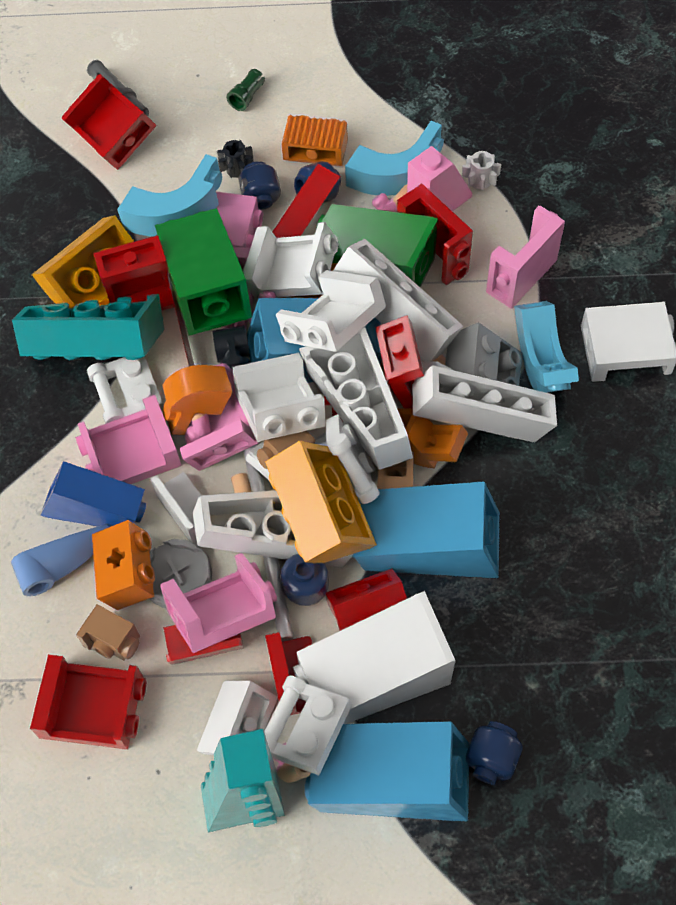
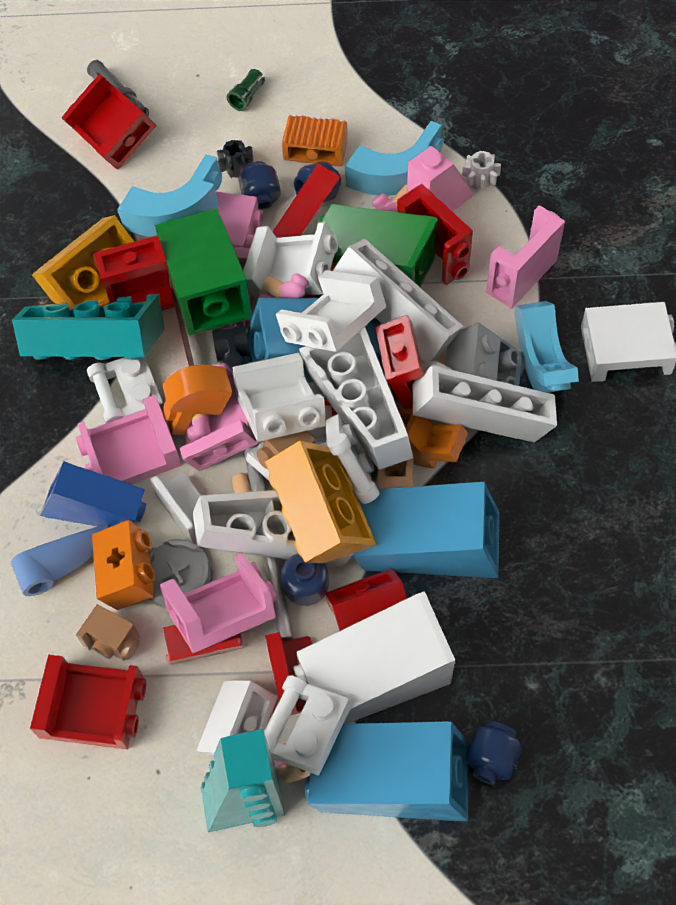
none -> bright pink arm [262,273,309,298]

